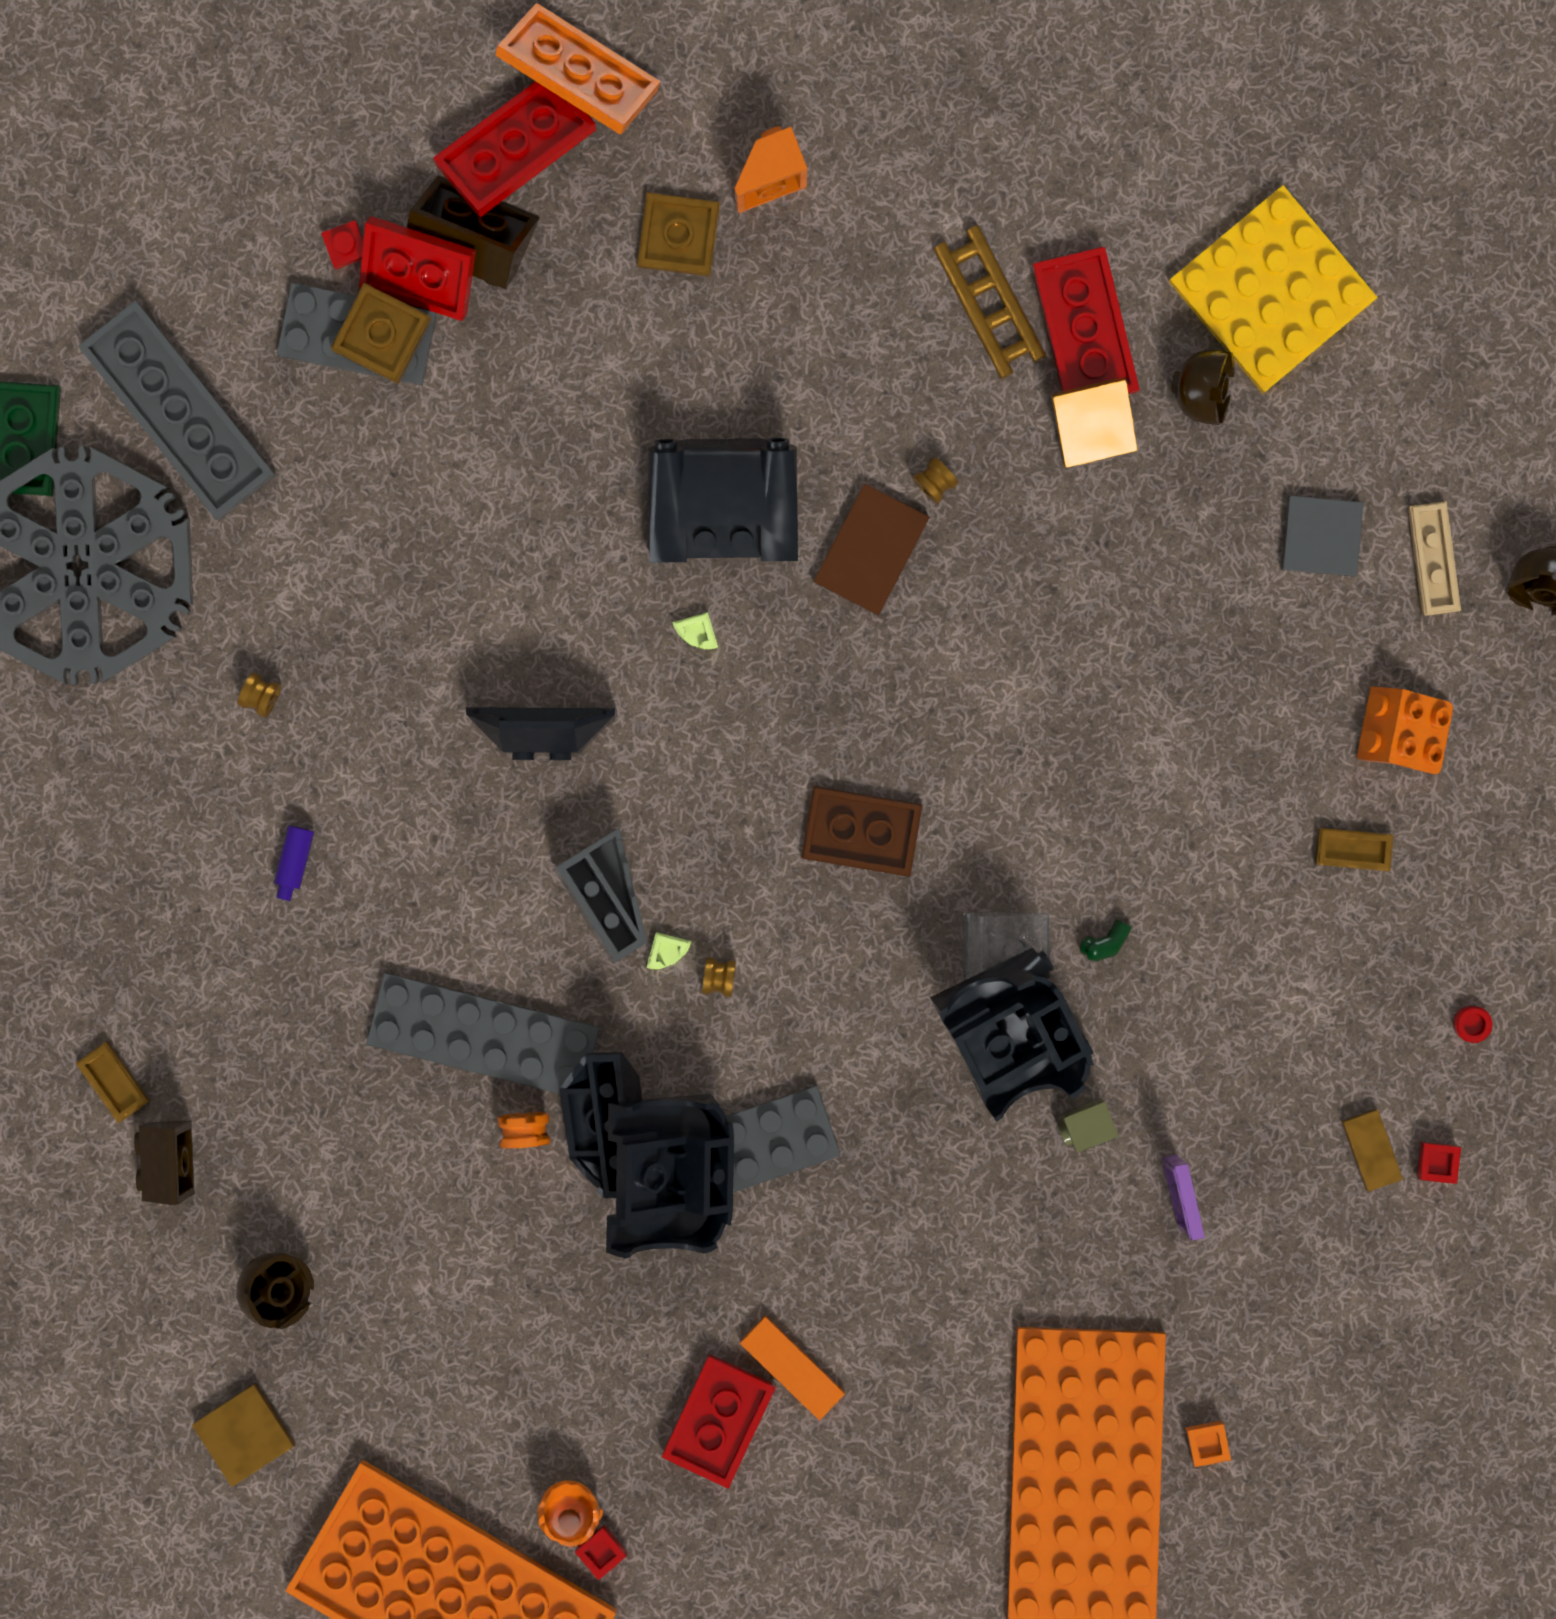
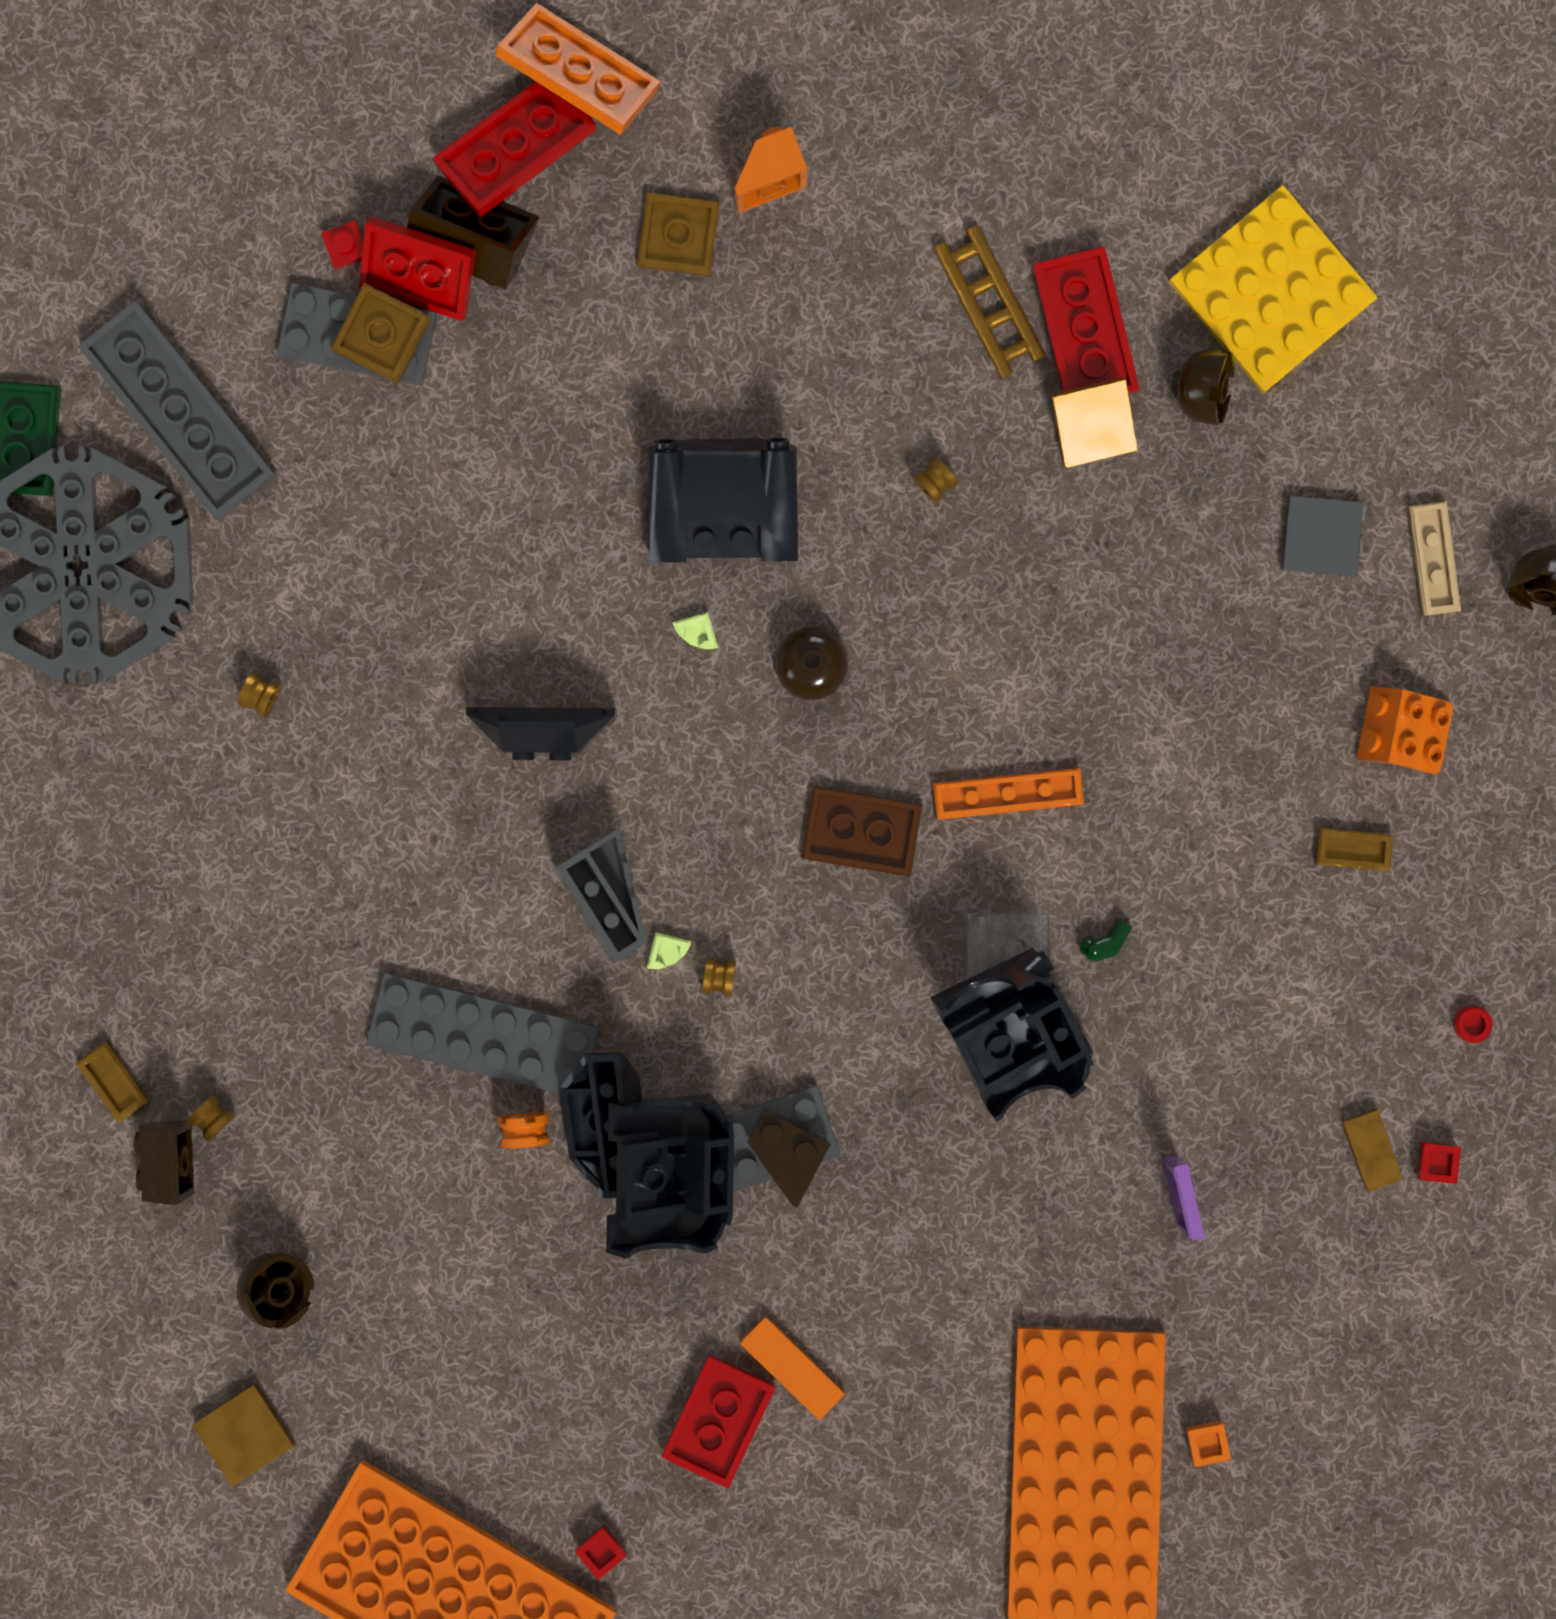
dark purple cylinder [274,825,314,901] -> none
orange hair [537,1480,604,1547] -> none
reddish brown tile [813,483,930,616] -> none
olive brick [1057,1098,1119,1153] -> none
none -> pearl gold wheel [187,1095,235,1142]
none -> dark brown wing [747,1108,831,1208]
none -> dark brown cylinder [775,627,848,700]
none -> orange tile [933,768,1084,820]

